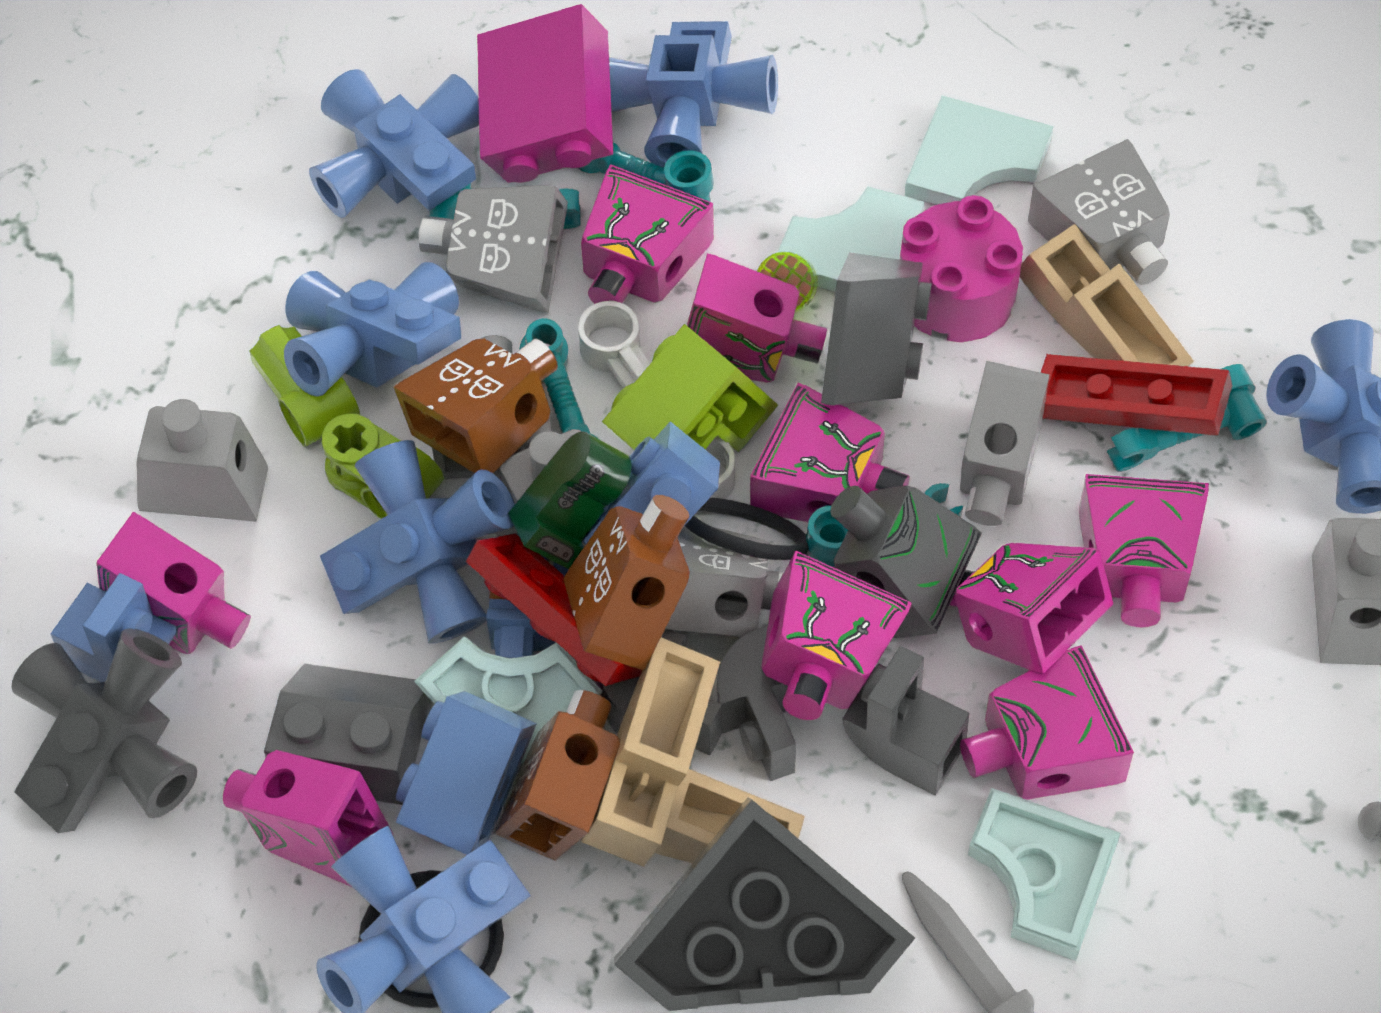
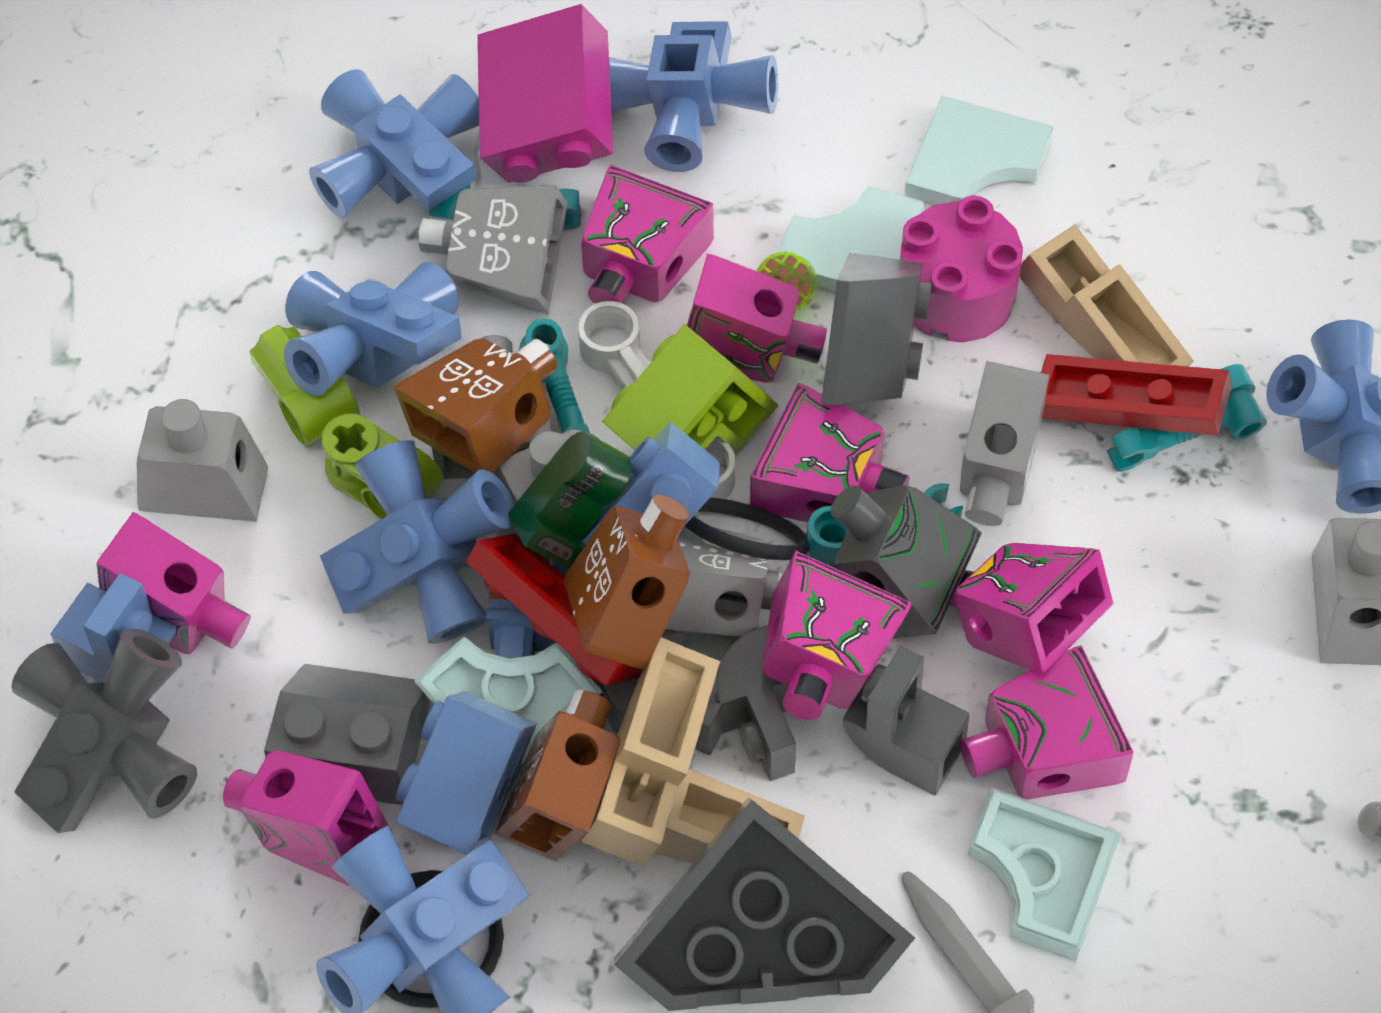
teal brick [578,142,714,202] -> none
light grey torso [1028,139,1170,285] -> none
dark pink torso [1079,474,1209,628] -> none

